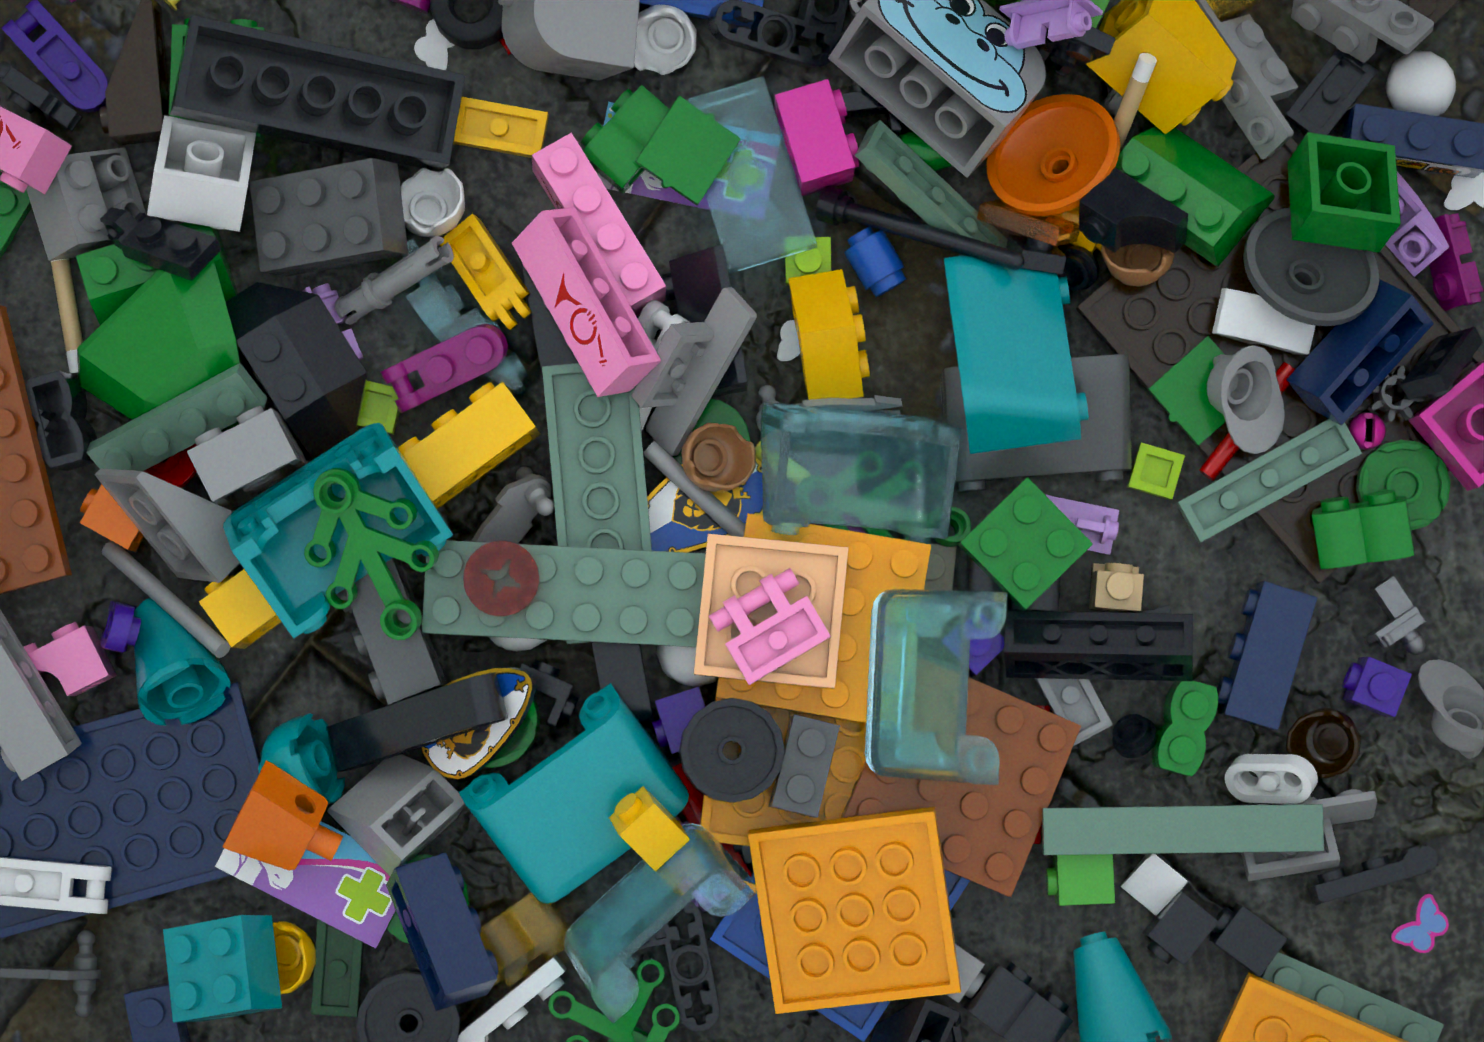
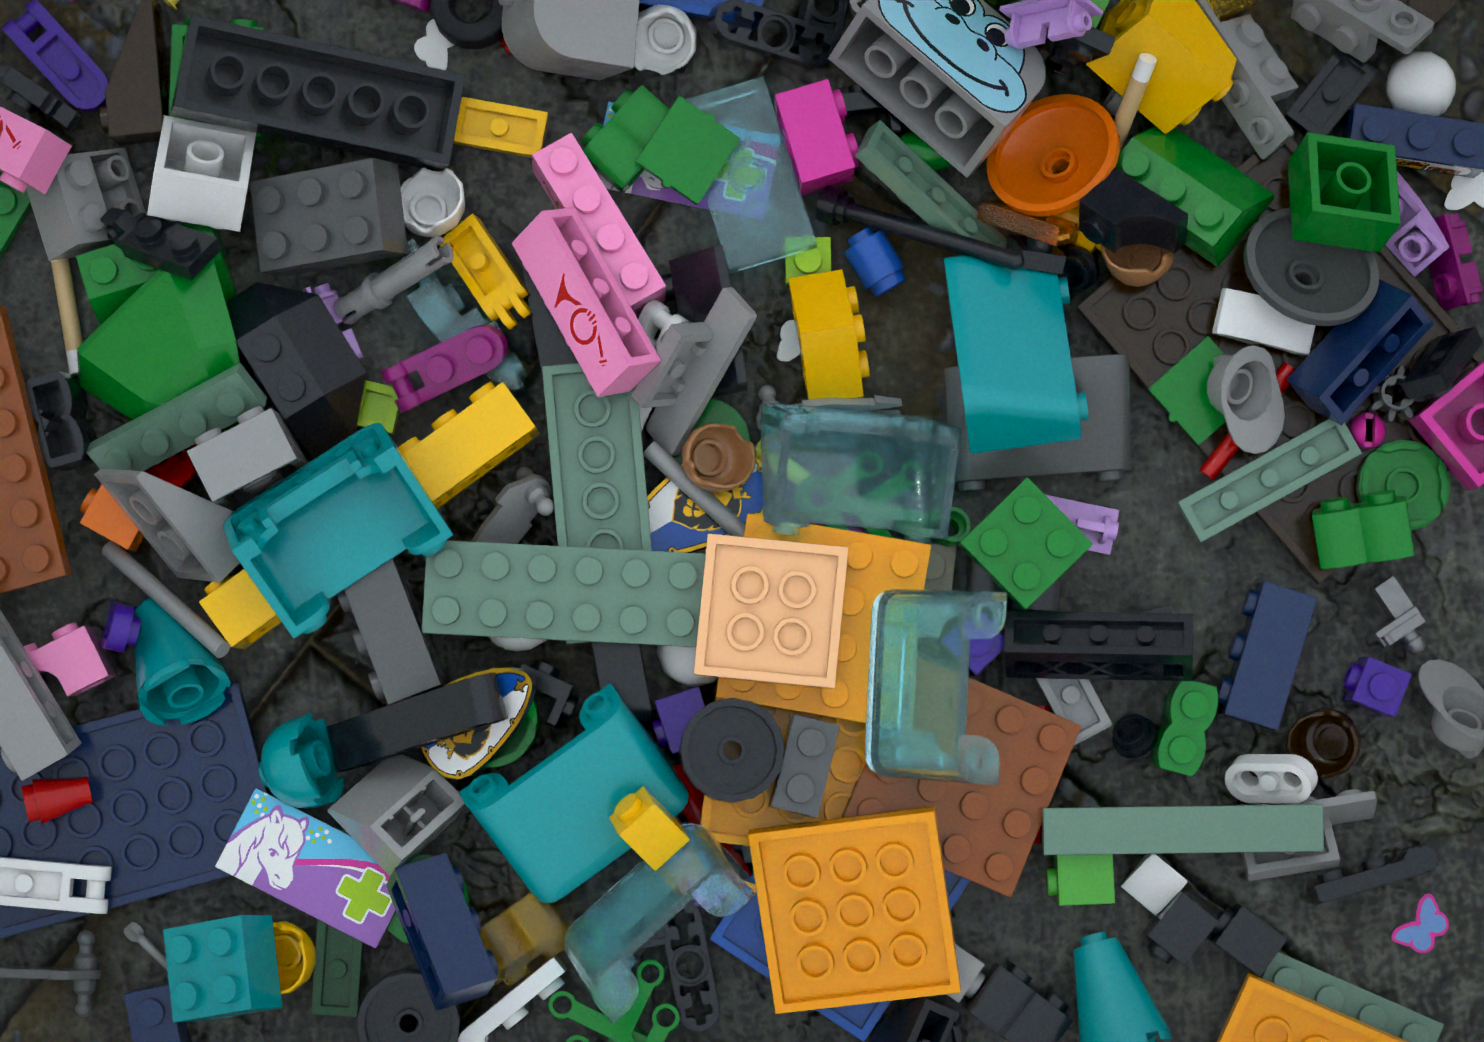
orange torso [223,760,343,871] -> none
green plant [304,468,439,640] -> none
clear red gear [463,541,539,616] -> none
bright pink plate [709,568,831,685] -> none
tan brick [1089,563,1144,613] -> none
lime plate [1126,442,1185,500] -> none
none -> red cone [21,776,93,824]
none -> light grey hinge [124,922,167,970]

